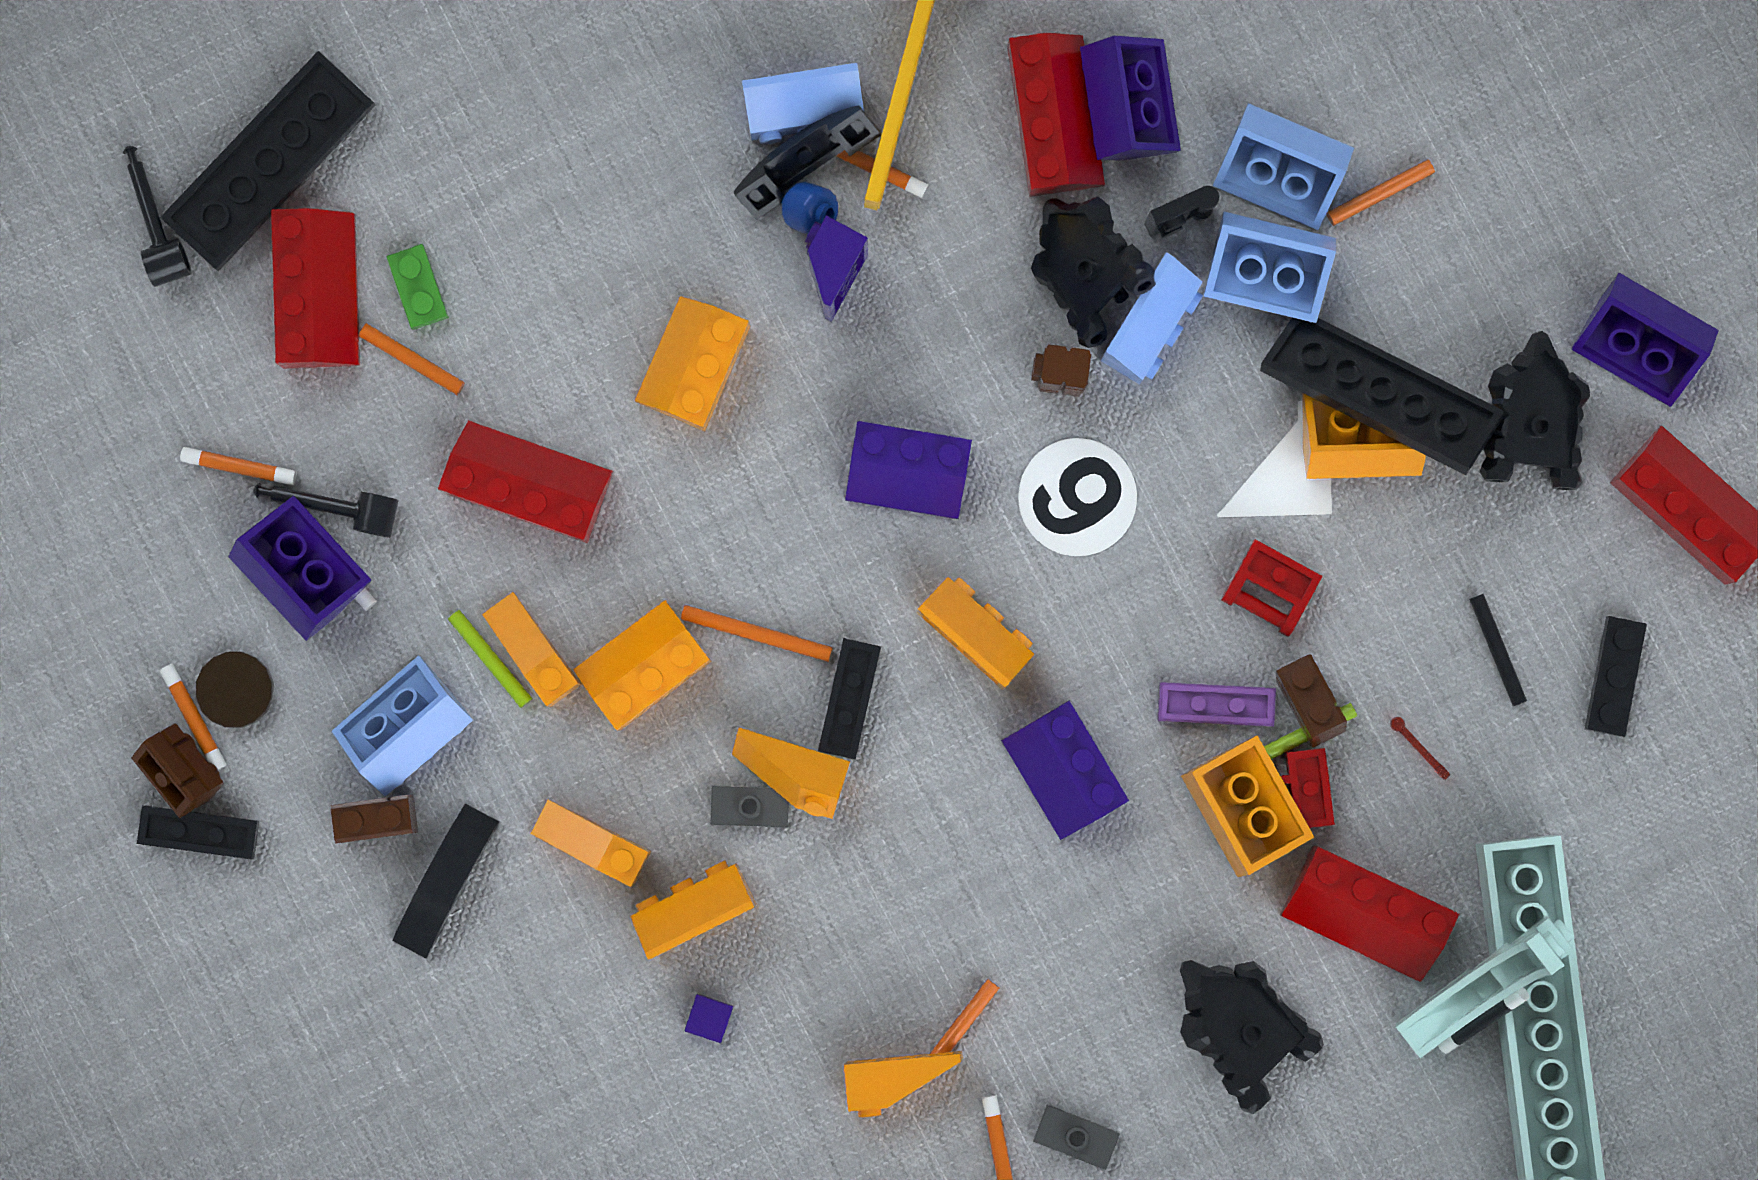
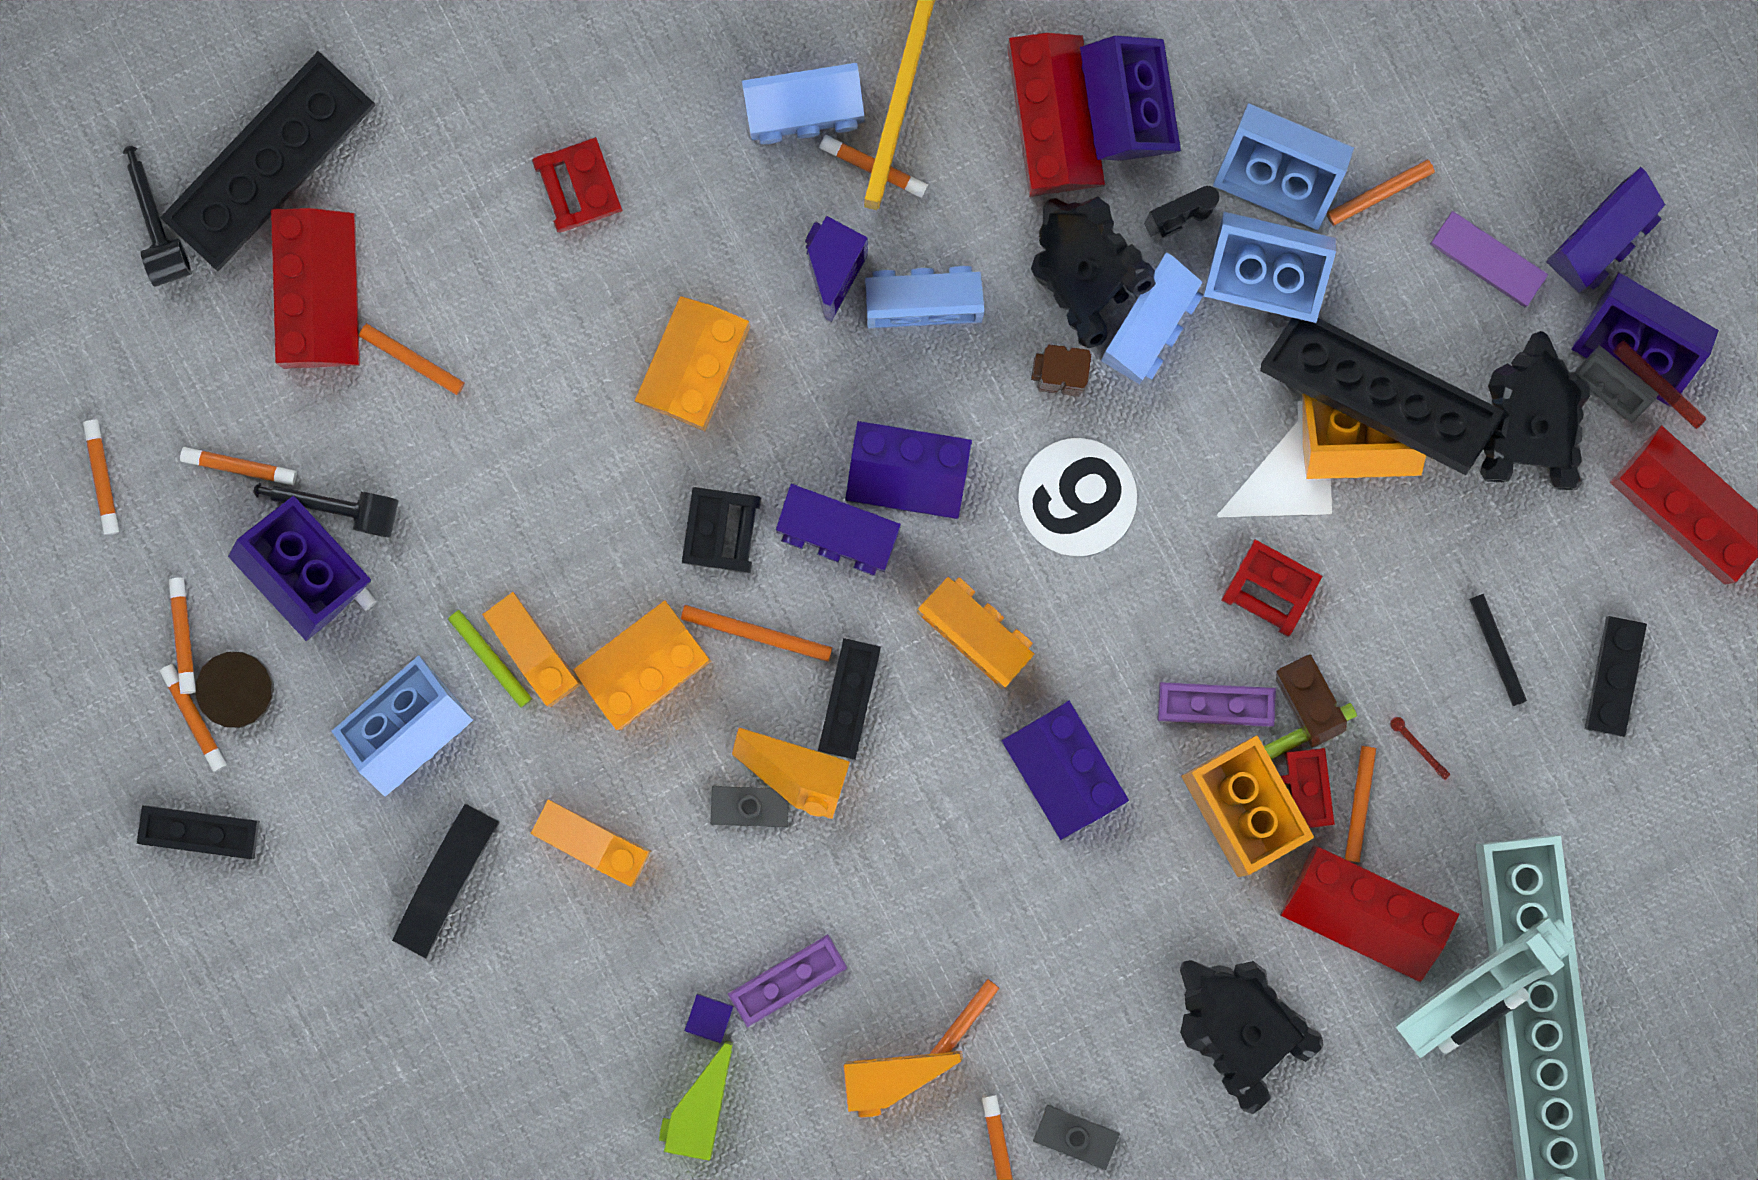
reddish brown brick [131,723,224,818] -> none
reddish brown brick [330,794,418,844] -> none
bright green plate [386,244,449,330] -> none
red slope [438,420,613,544] -> none
light orange slope [630,860,757,960] -> none
black slope [734,105,881,220] -> none
blue head [782,182,838,235] -> none
none -> orange bar [83,419,119,535]
none -> orange bar [169,578,196,694]
none -> red plate [532,137,623,232]
none -> lime slope [659,1041,734,1161]
none -> black plate [682,487,762,573]
none -> medium lavender tile [728,934,848,1027]
none -> dark purple slope [776,483,901,576]
none -> light blue slope [865,266,984,329]
none -> orange bar [1345,746,1377,863]
none -> medium lavender tile [1430,211,1548,308]
none -> dark purple slope [1546,166,1666,293]
none -> dark grey plate [1574,345,1659,423]
none -> clear red bar [1613,341,1706,429]

